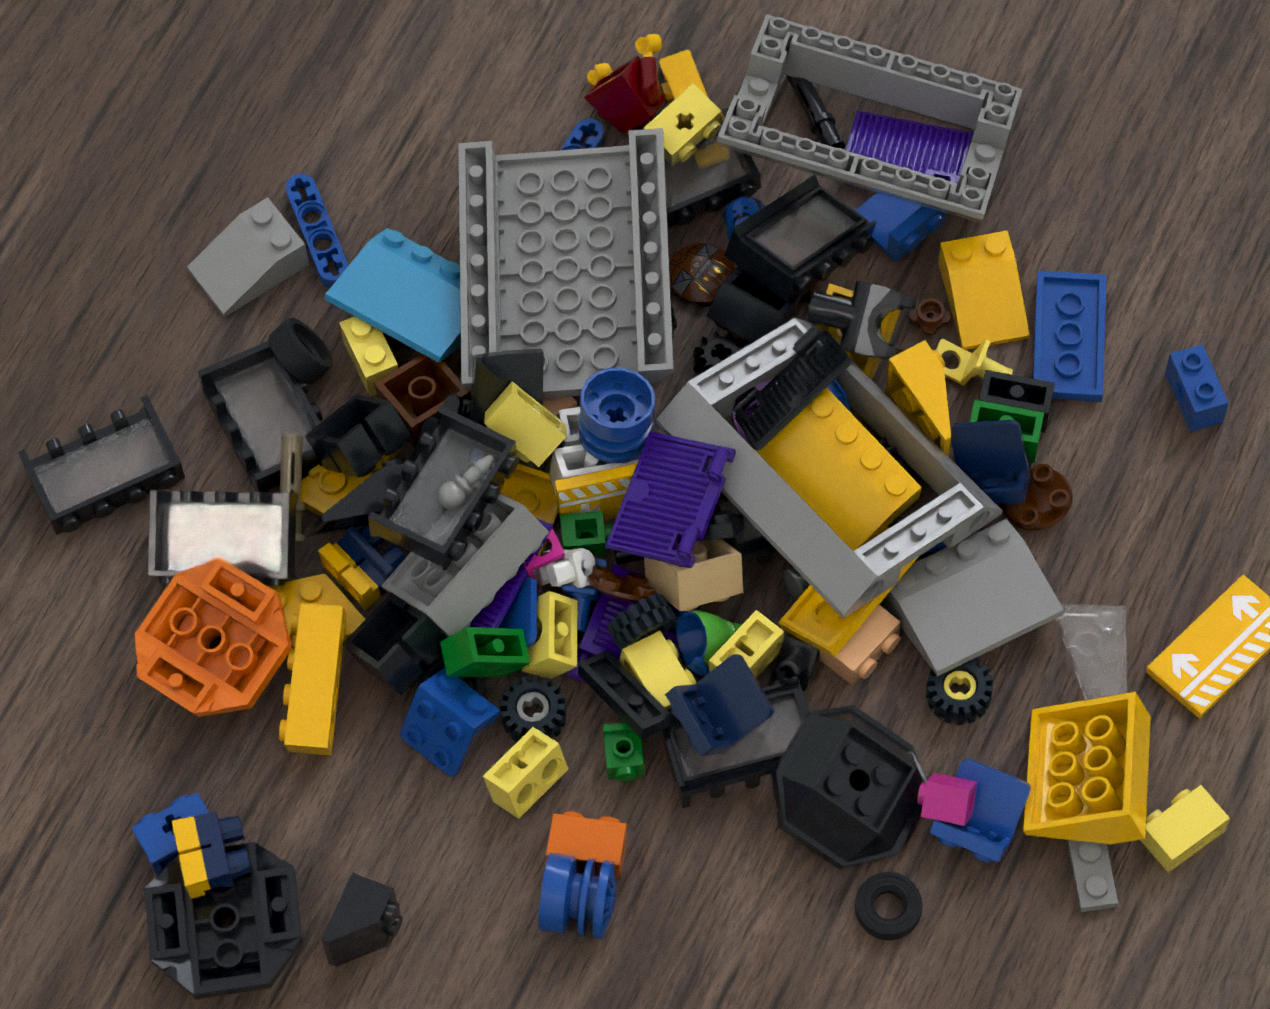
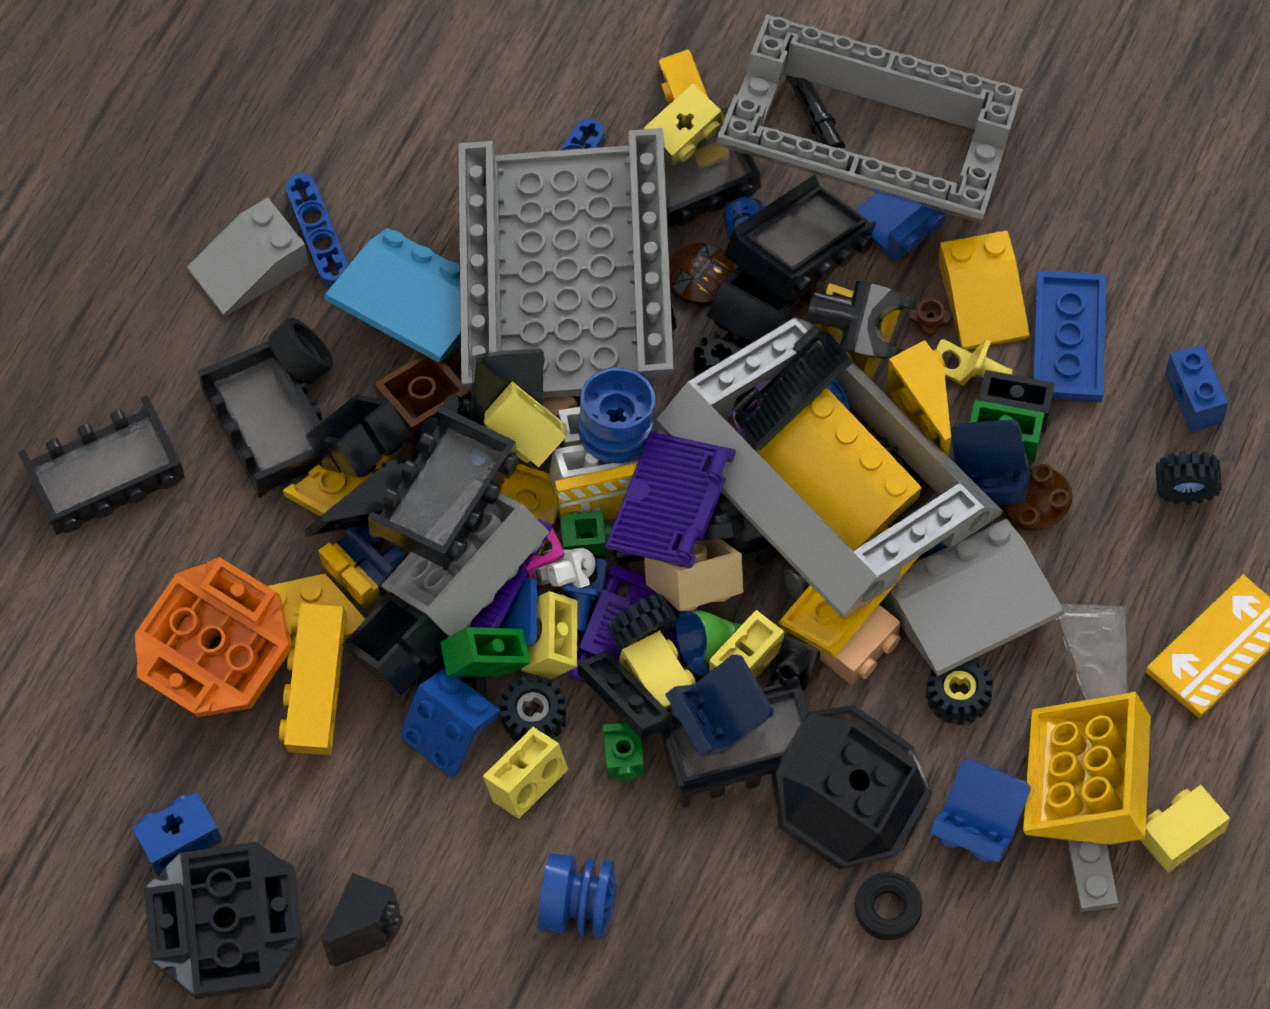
clear window [148,490,299,586] -> none
dark blue hips [172,812,252,899] -> none
dark tan pin [273,434,306,541] -> none
light yellow brick [339,316,398,397] -> none
light grey bar [438,455,494,510] -> none
orange brick [546,811,628,878] -> none
dark red torso [584,34,666,133] -> none
reddish brown dish [587,566,656,603] -> none
dark purple window [845,110,974,189] -> none
dark pink brick [917,773,977,826] -> none
none -> black bush [1156,451,1222,505]

